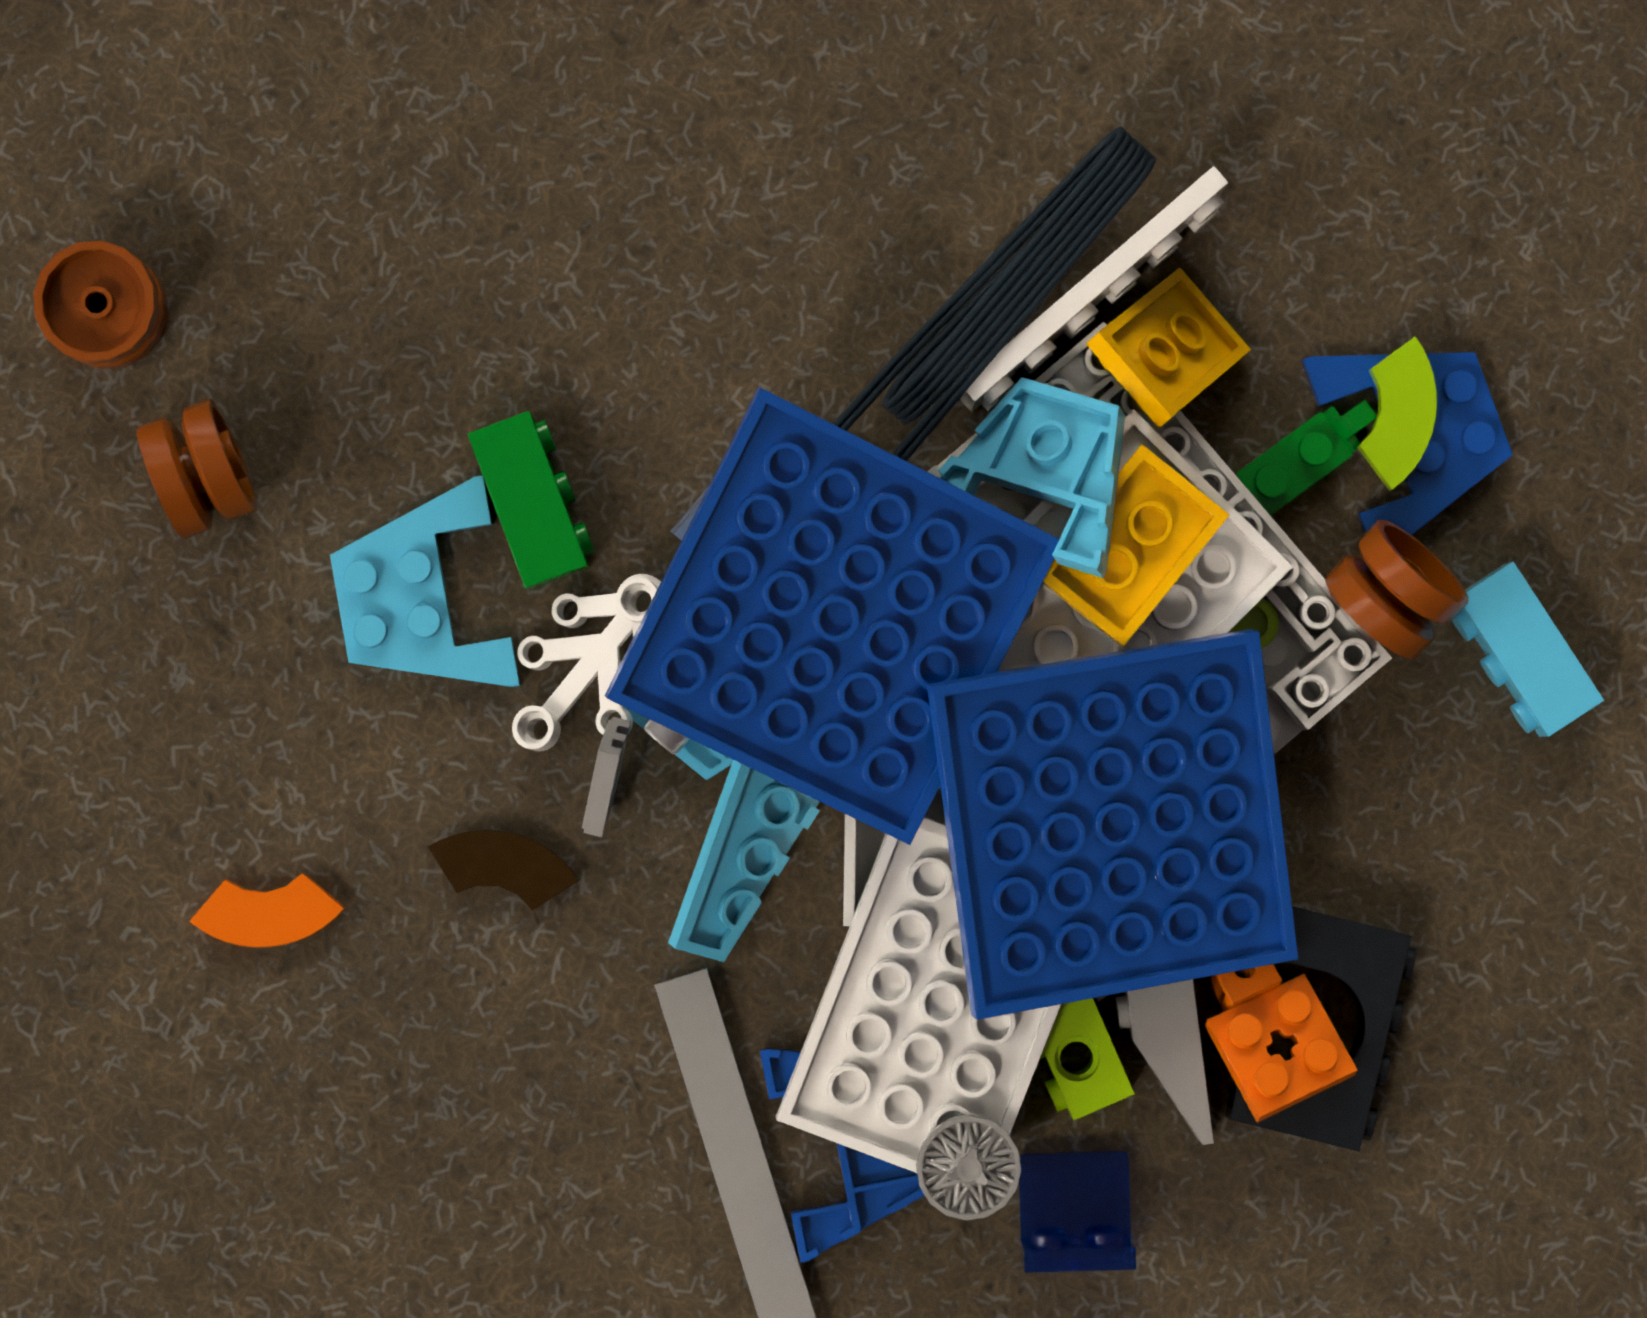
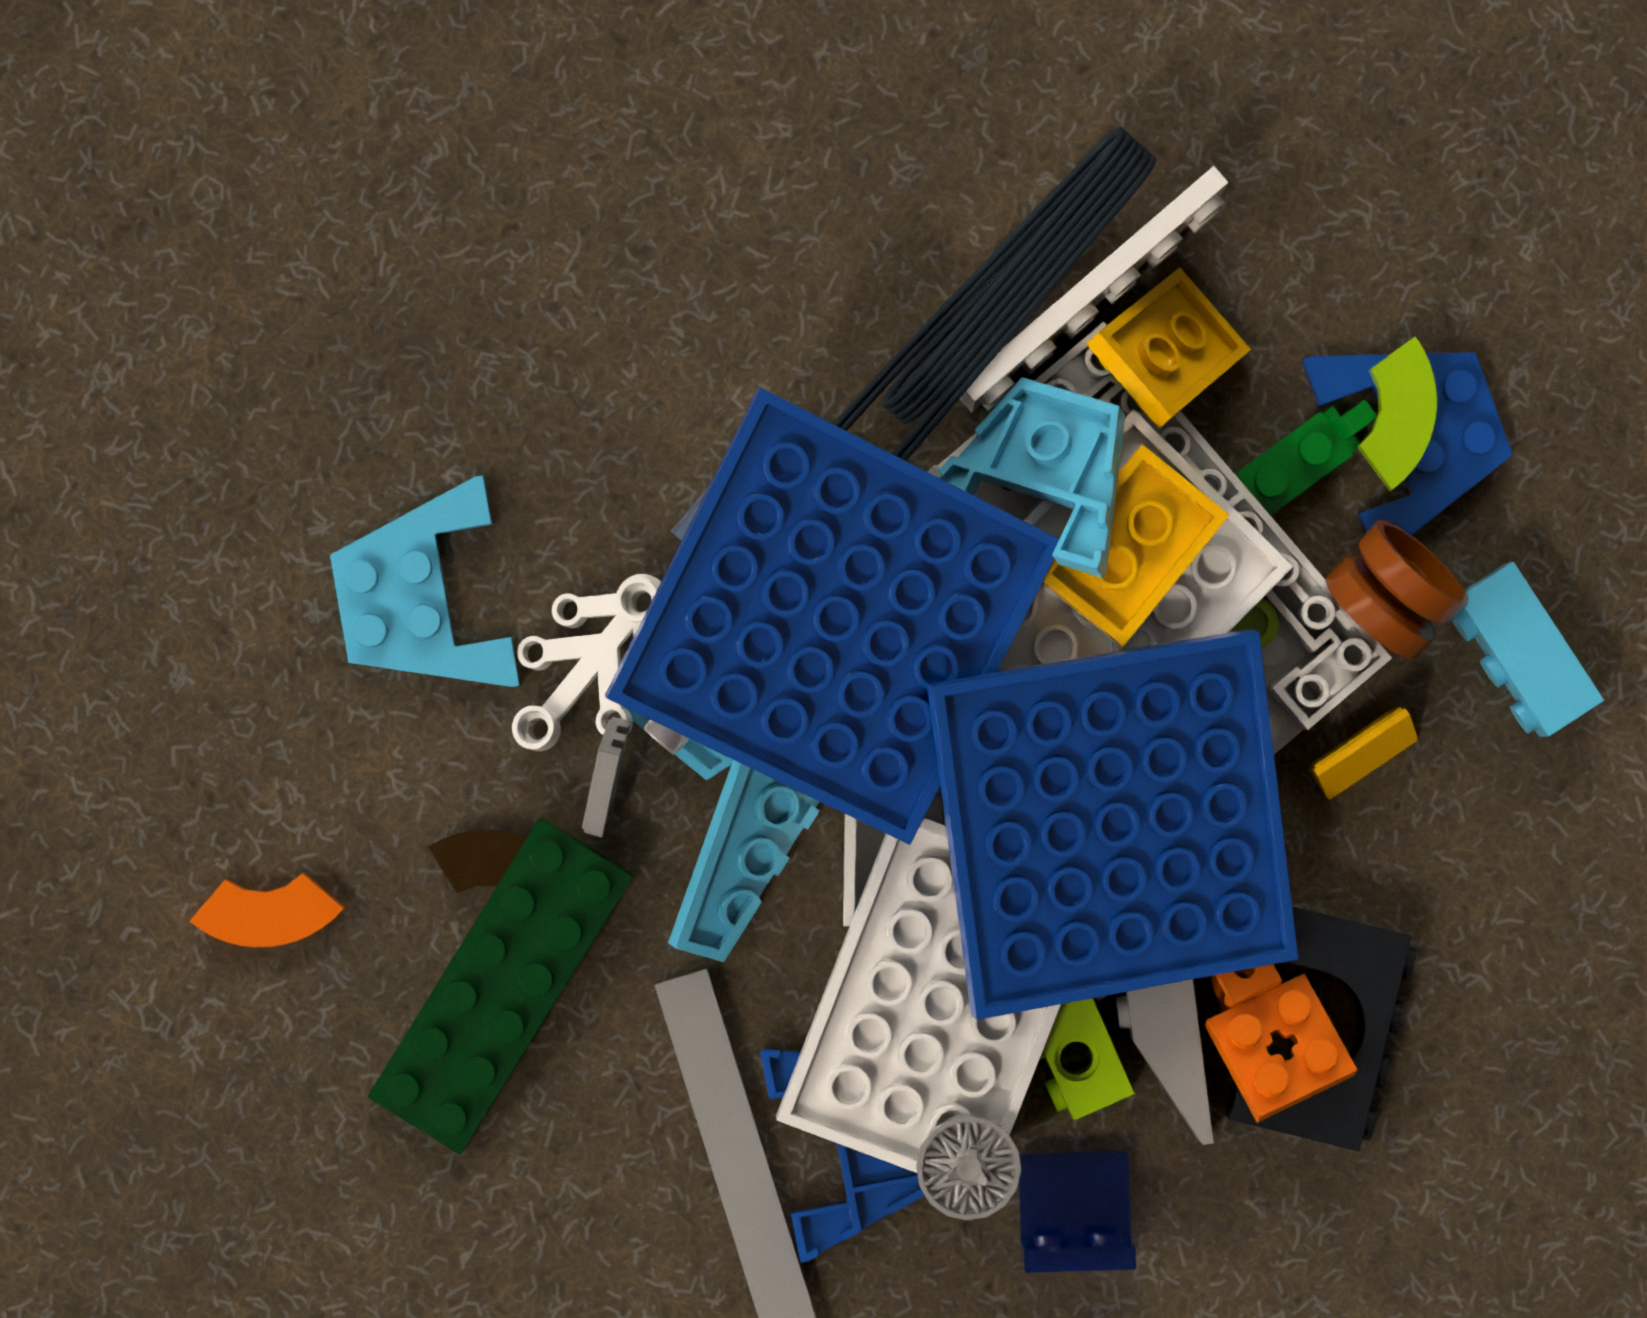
dark orange wheel [33,241,168,369] -> none
dark orange wheel [136,398,257,539] -> none
green brick [467,411,595,591] -> none
none -> dark green plate [367,816,635,1155]
none -> yellow slope [1307,707,1418,800]

